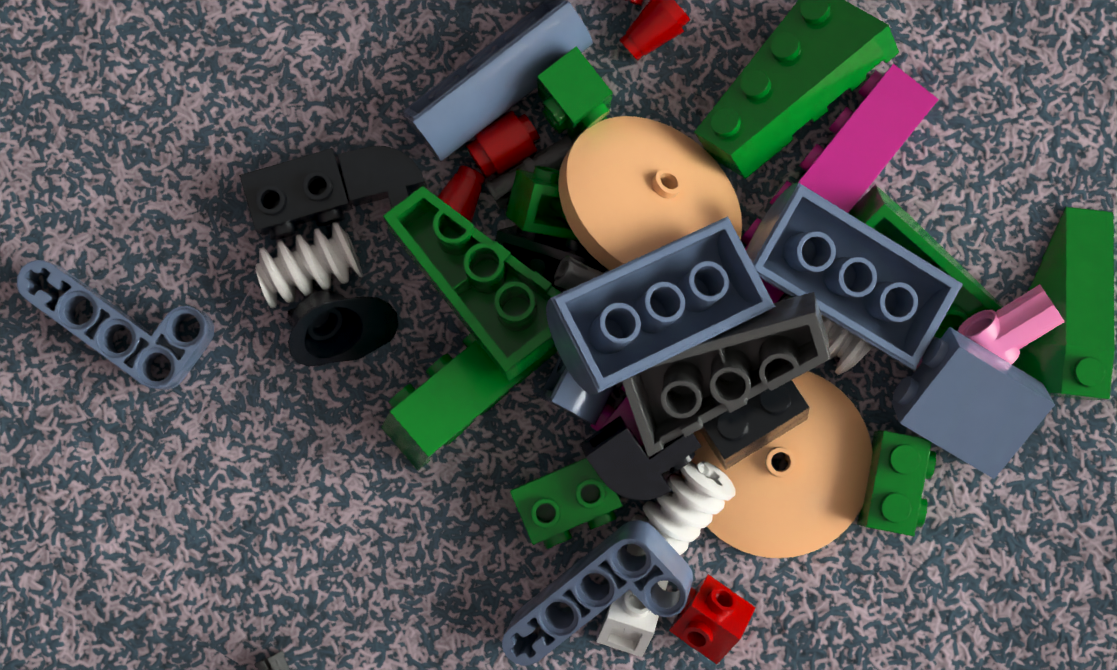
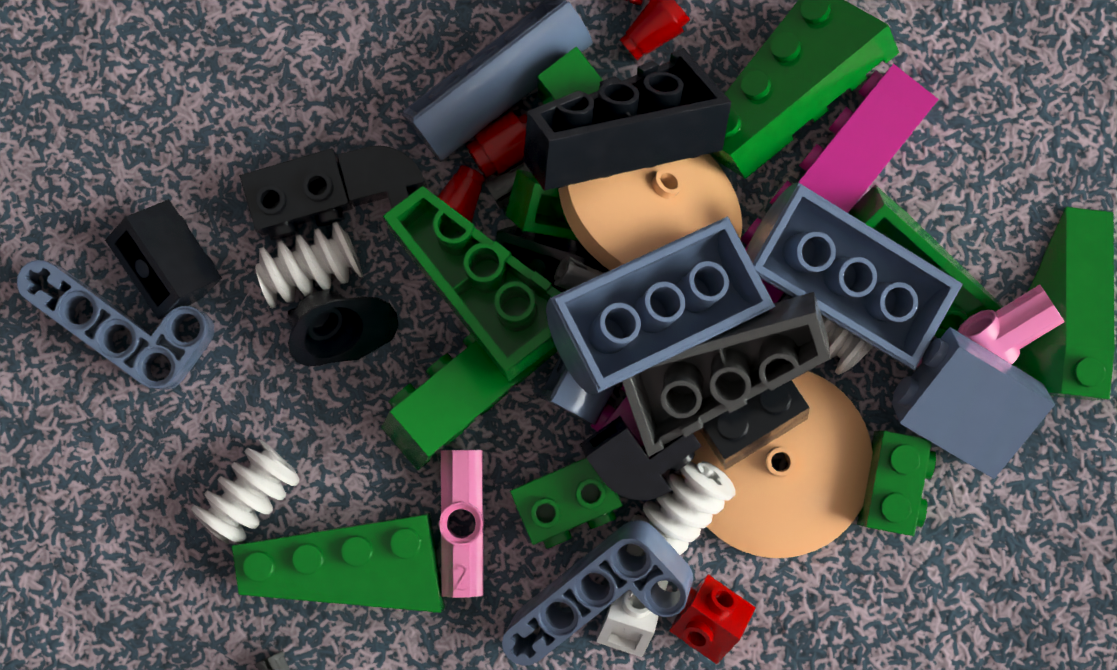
none -> black brick [105,199,222,320]
none -> white piece [191,439,299,544]
none -> green wedge [232,513,445,613]
none -> bright pink piece [439,450,485,598]
none -> black wedge [523,48,731,191]

